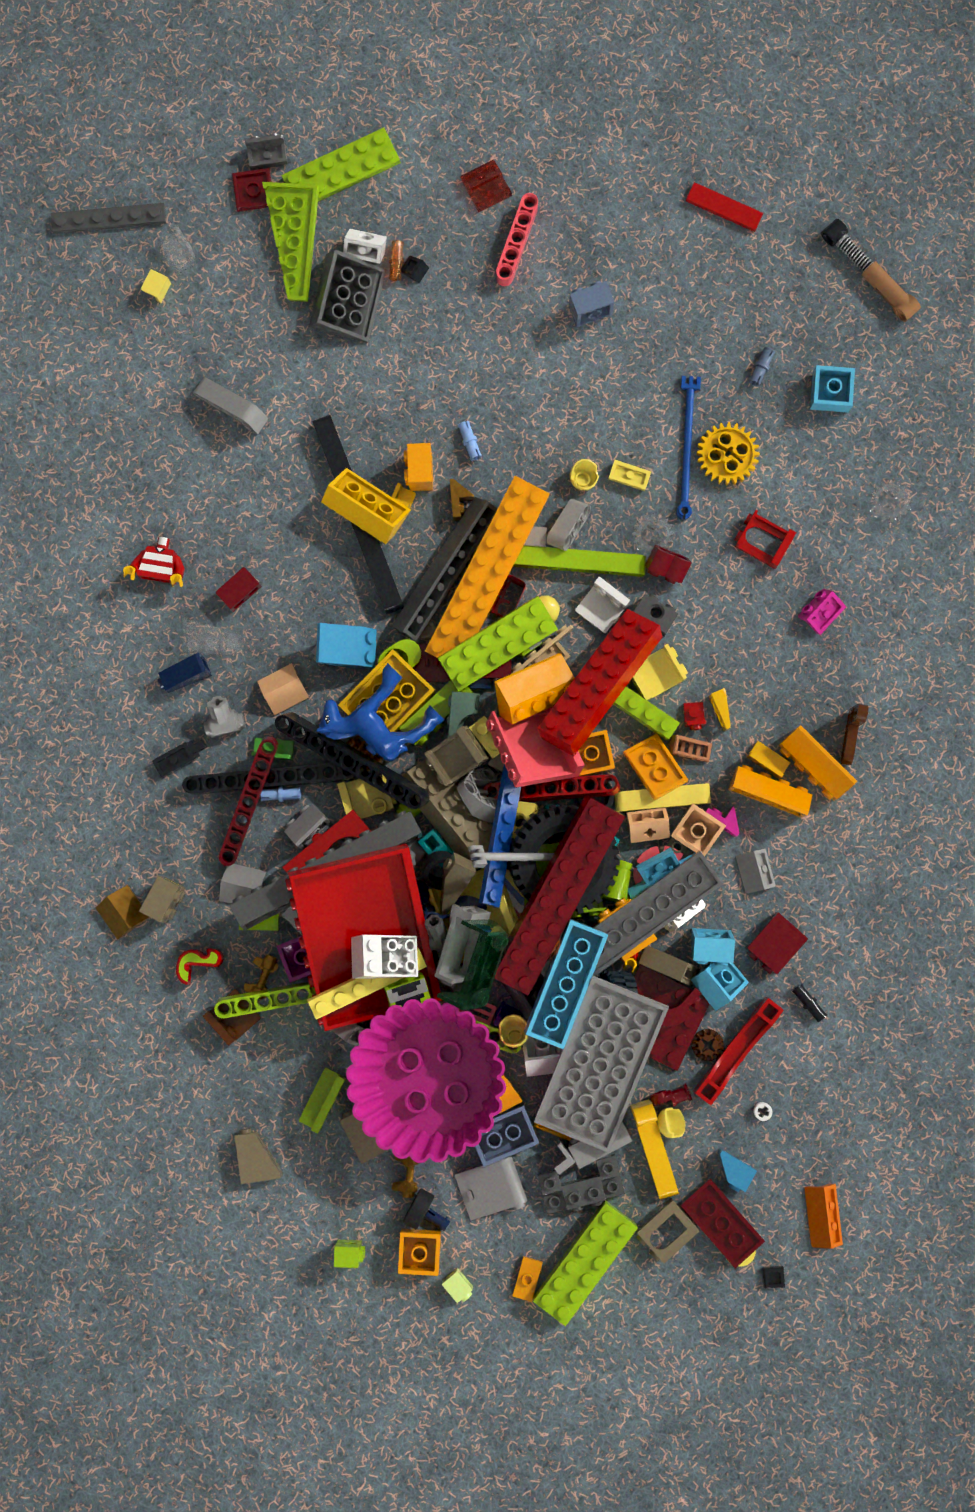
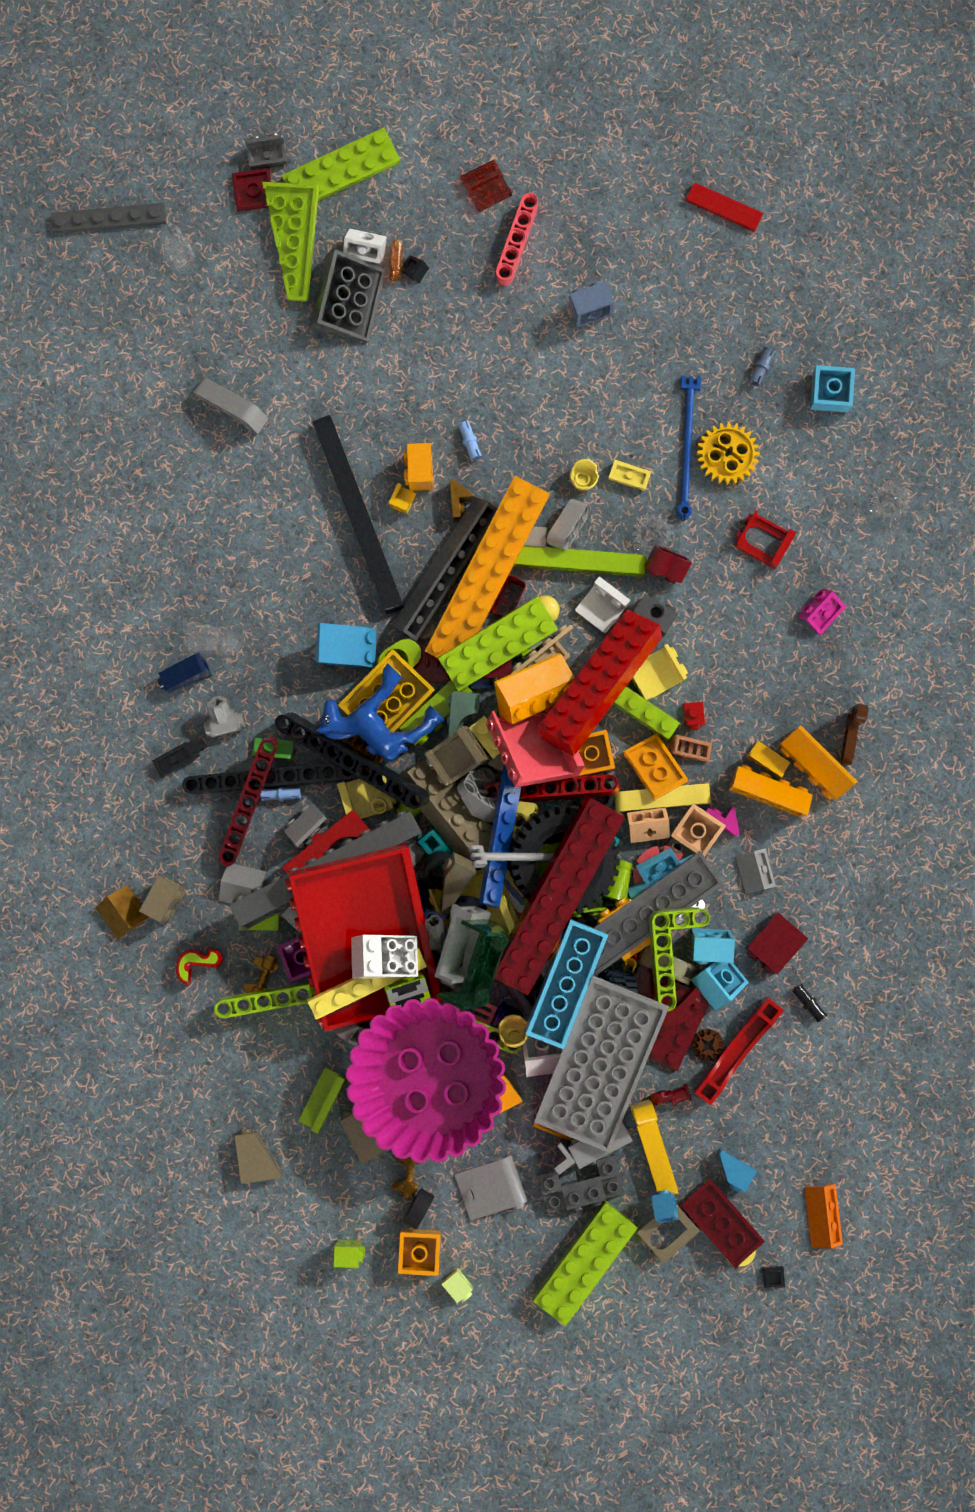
torso [123,537,185,587] -> none
light yellow panel [141,269,171,303] -> none
reddish brown bracket [203,989,261,1046] -> none
dark red panel [216,567,262,612] -> none
light nougat slope [257,663,309,715] -> none
yellow slope [321,468,411,544] -> none
dark blue pin [424,1208,450,1231] -> none
sand blue brick [475,1103,539,1167] -> none
light orange plate [512,1256,543,1302] -> none
light yellow hair [657,1107,685,1138] -> none
yellow slope [709,688,731,732] -> none
white bush [753,1102,772,1121] -> none
piece [821,219,921,322] -> none
none -> lime beam [649,907,710,1011]
none -> dark azure brick [652,1190,679,1223]

